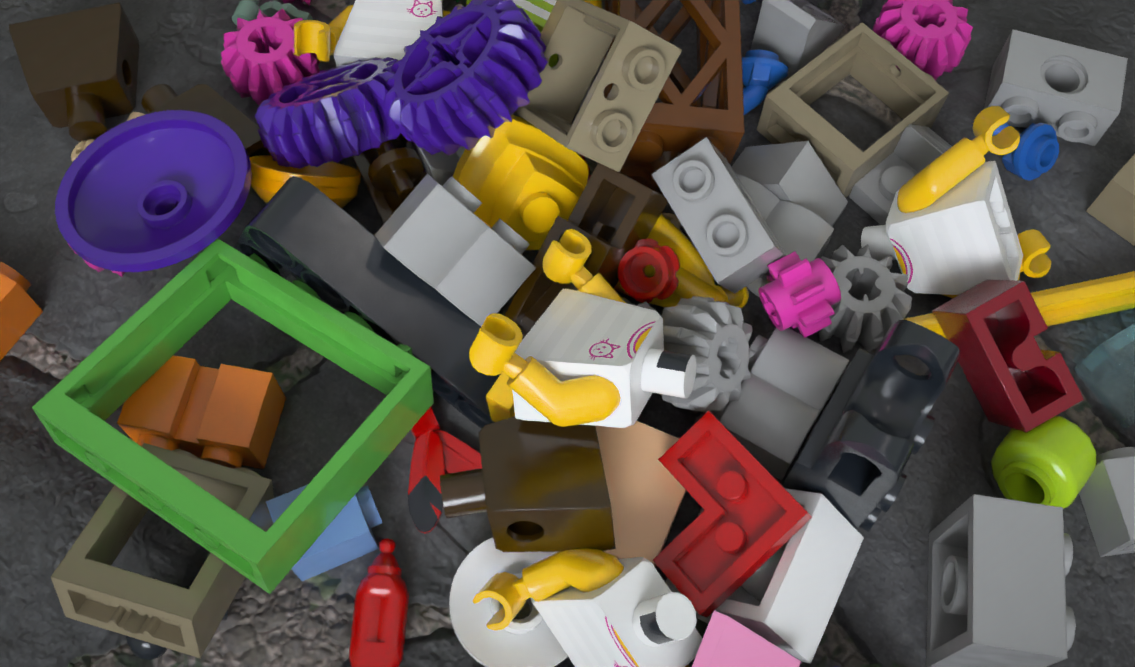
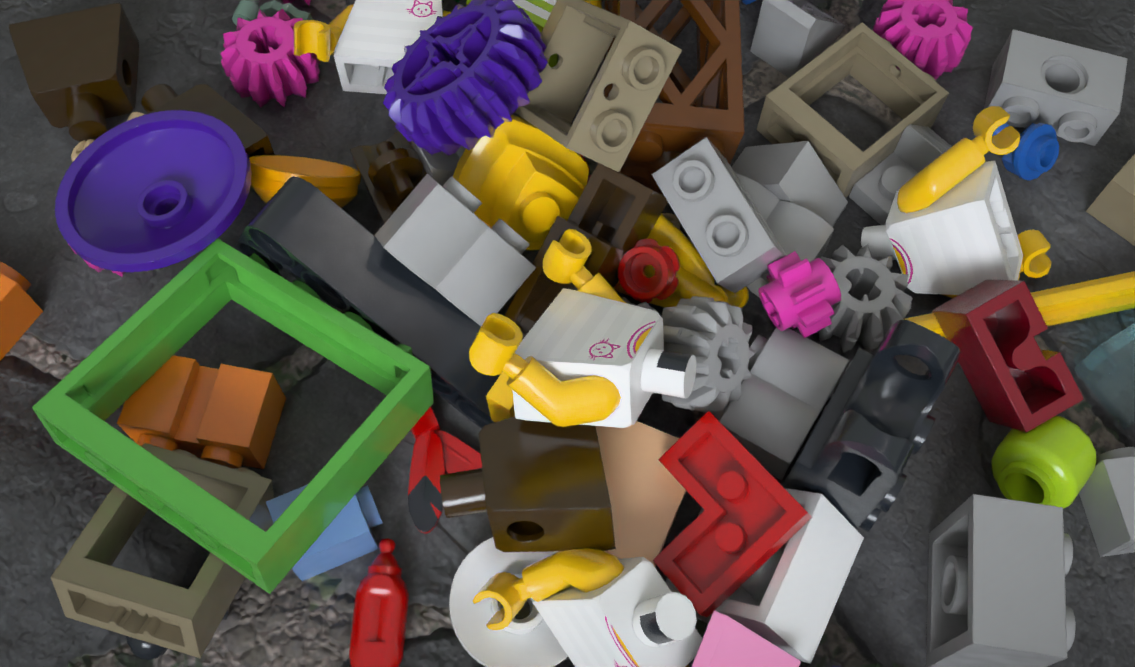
dark purple gear [255,57,400,169] -> none
blue plate [742,50,789,115] -> none

